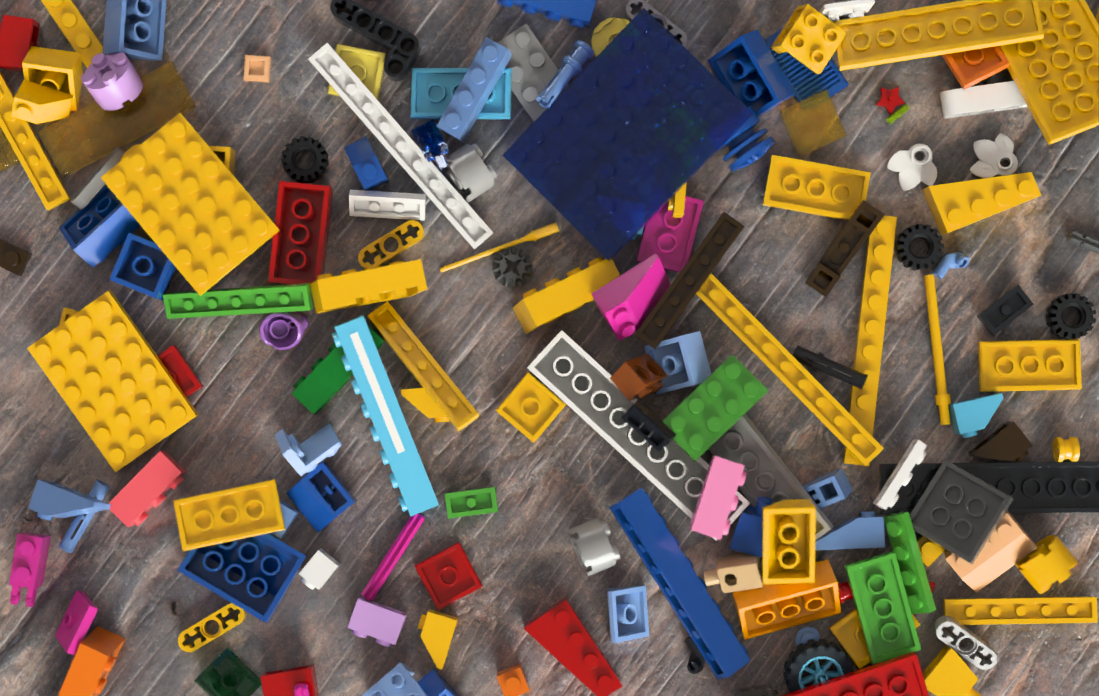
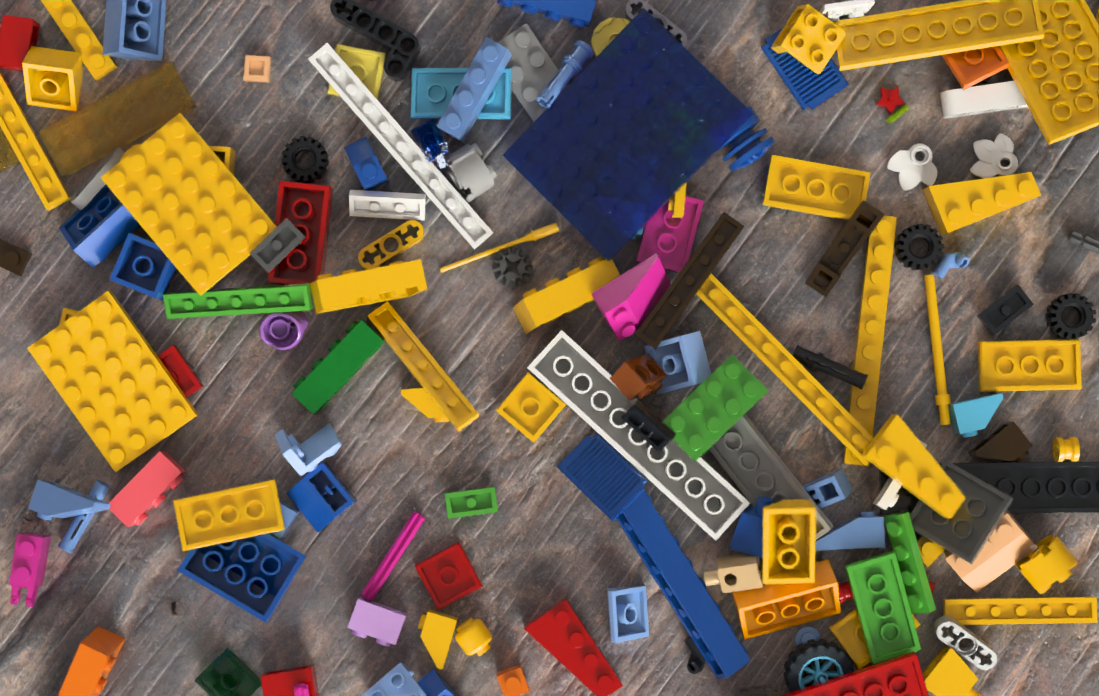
yellow slope [11,80,74,124] -> none
dark pink plate [54,590,98,655] -> none
lavender brick [81,52,143,111] -> none
yellow beam [178,603,247,652] -> none
white brick [299,548,340,590] -> none
medium azure brick [332,315,439,516] -> none
light grey brick [568,518,620,577] -> none
bright pink brick [689,455,747,540] -> none
blue slope [707,29,795,117] -> none
clear yellow plate [780,90,846,156] -> none
none -> dark grey plate [250,218,306,273]
none -> yellow head [455,617,492,656]
none -> blue window [557,433,647,522]
none -> yellow wedge [861,414,965,519]

